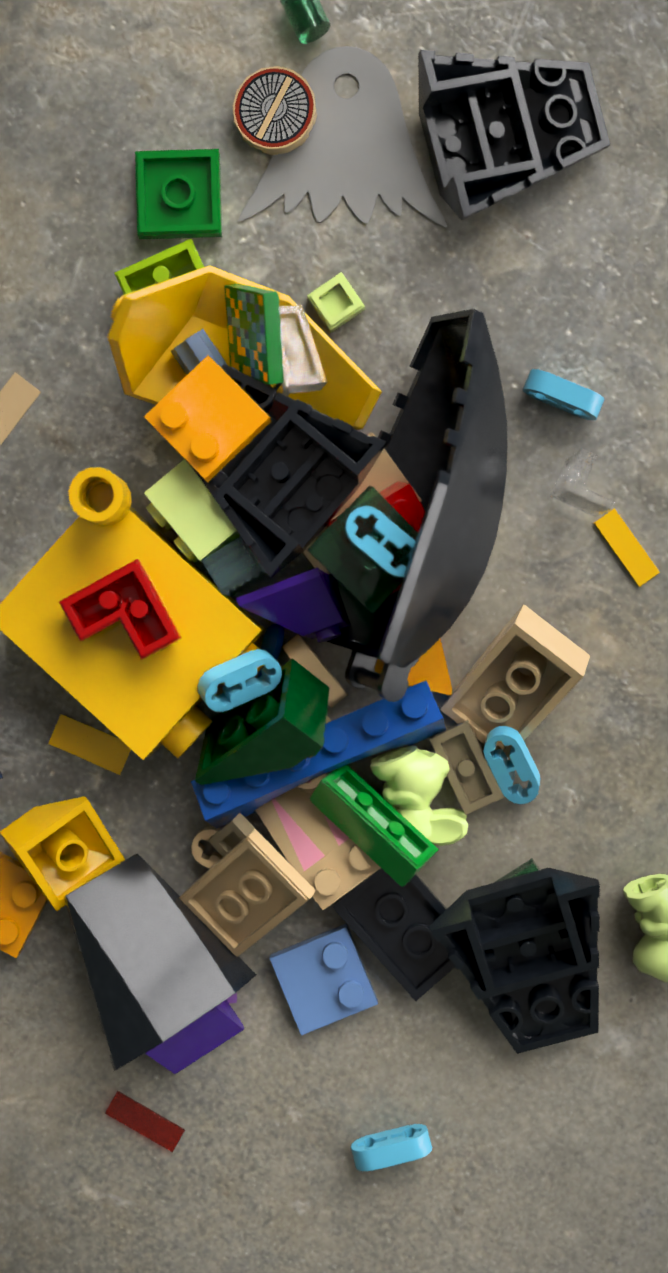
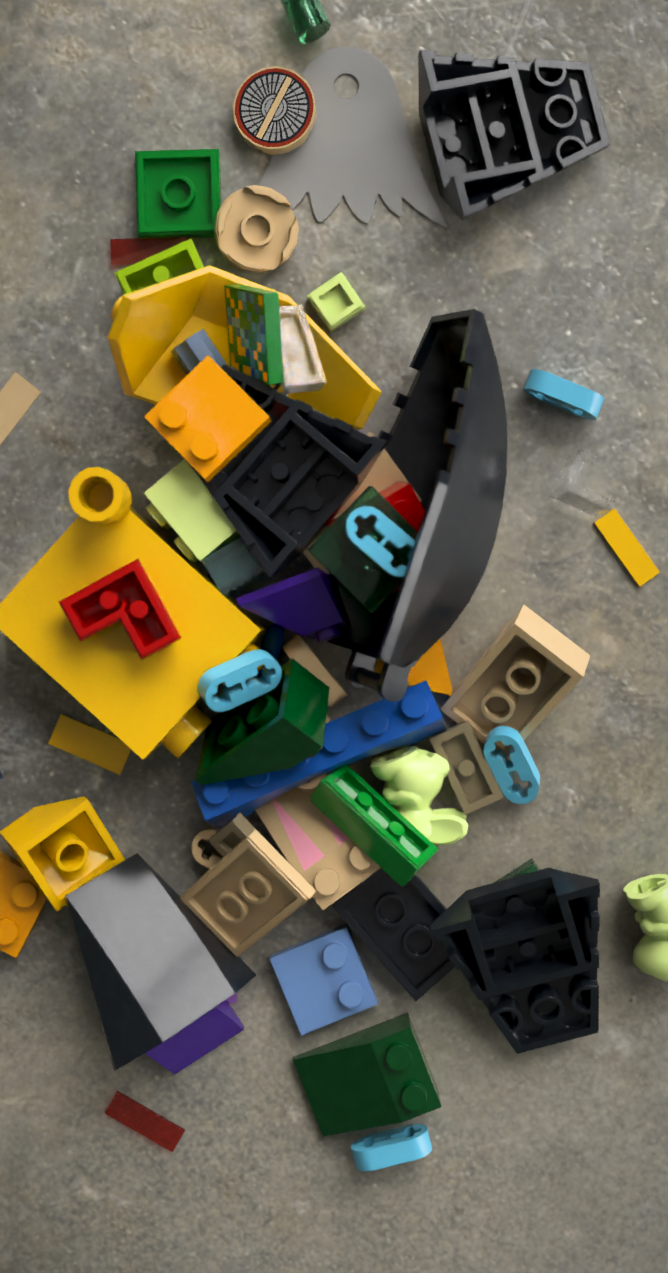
none -> clear red window [110,237,190,265]
none -> tan tile [214,185,299,274]
none -> dark green slope [293,1012,442,1136]

